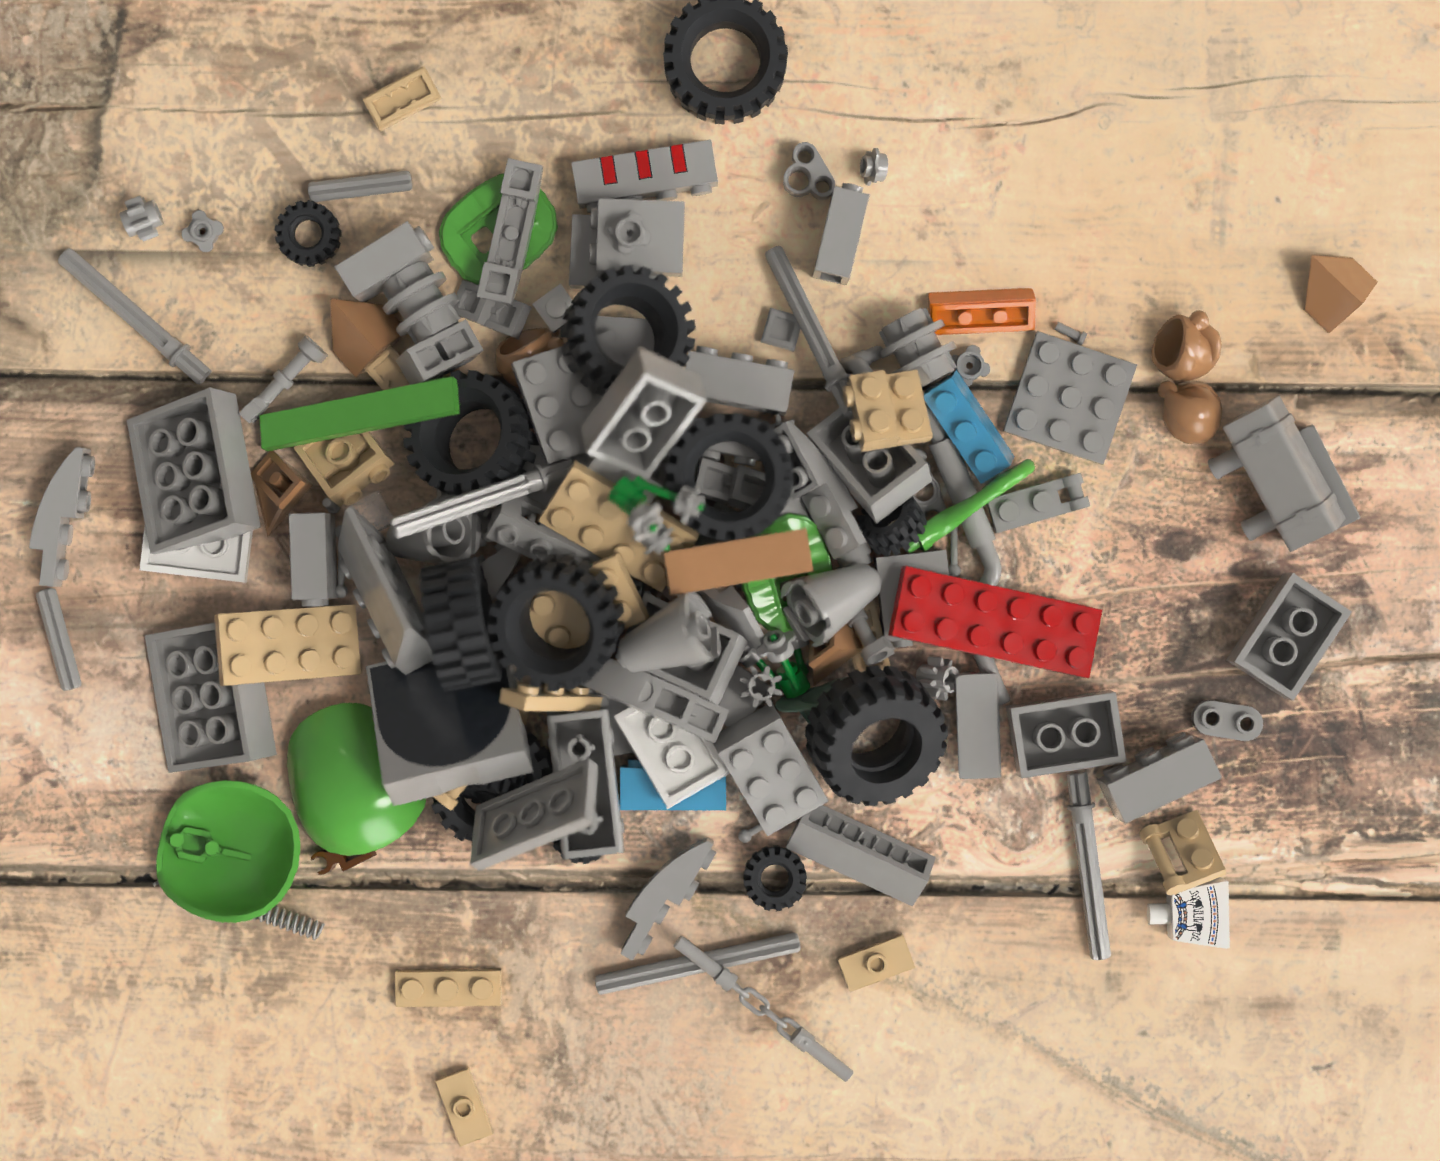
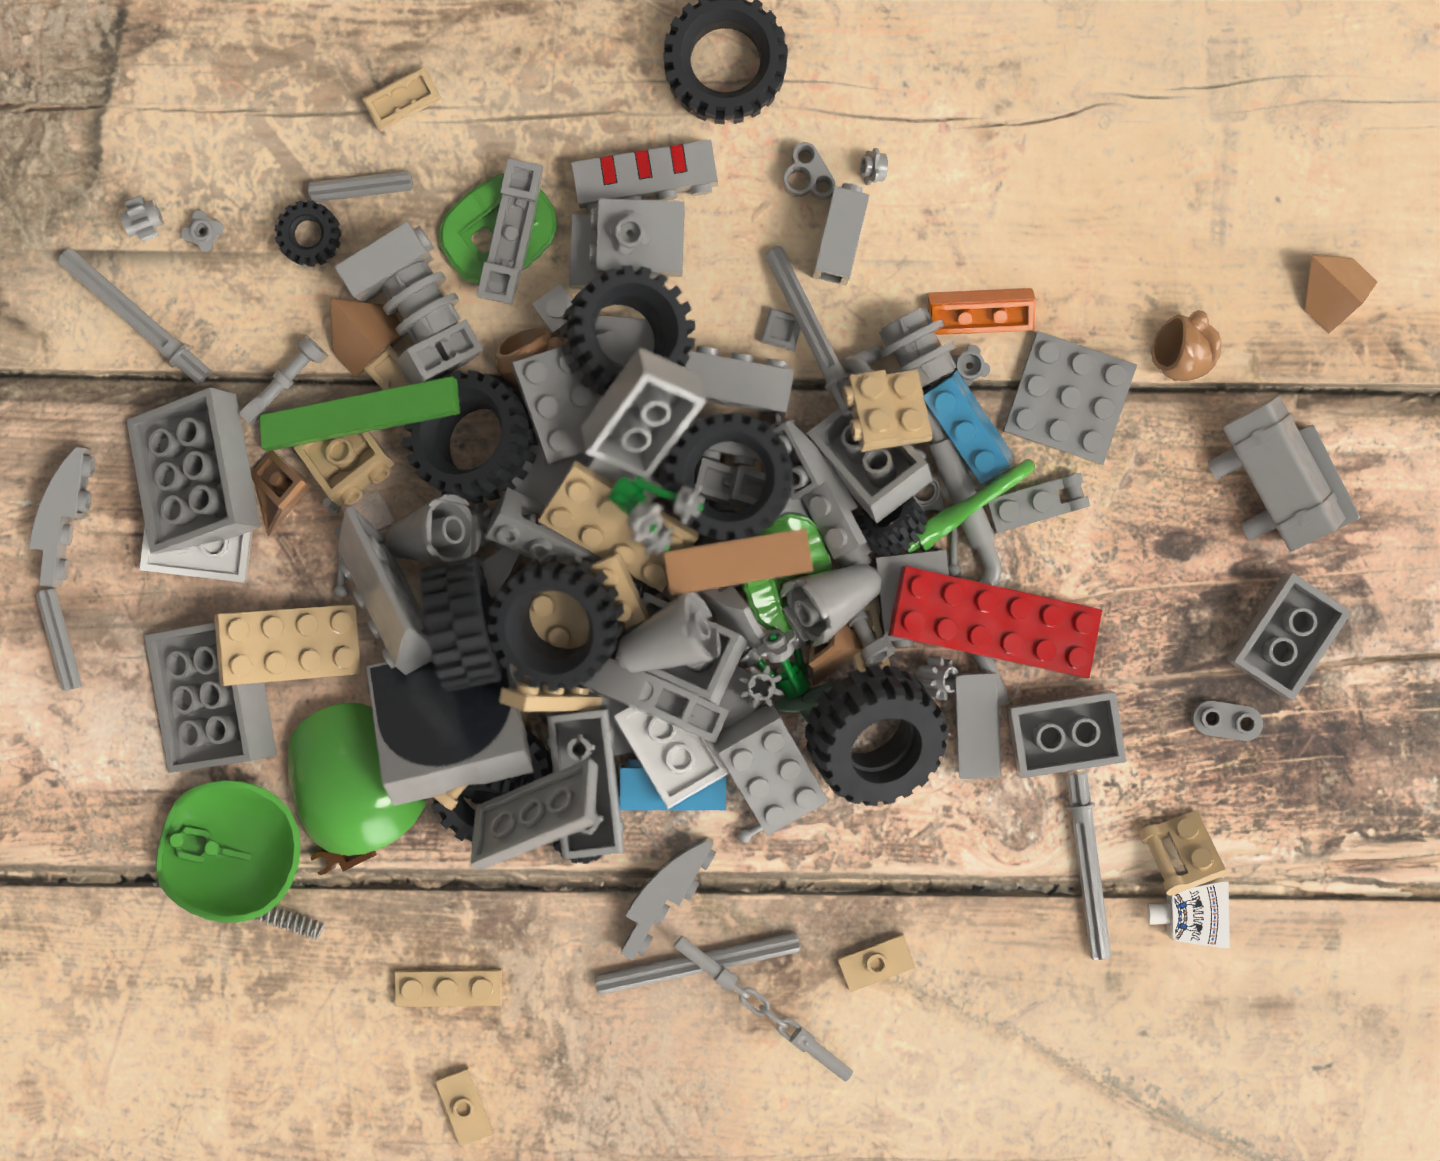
light grey brick [289,513,338,607] -> none
light grey axle [391,458,572,538] -> none
light grey slope [454,280,532,340] -> none
black tyre [743,845,807,911] -> none
light grey brick [786,805,936,907] -> none
light grey piece [1055,322,1087,345] -> none
light grey brick [1097,732,1222,824] -> none
medium nougat piece [1158,380,1222,445] -> none

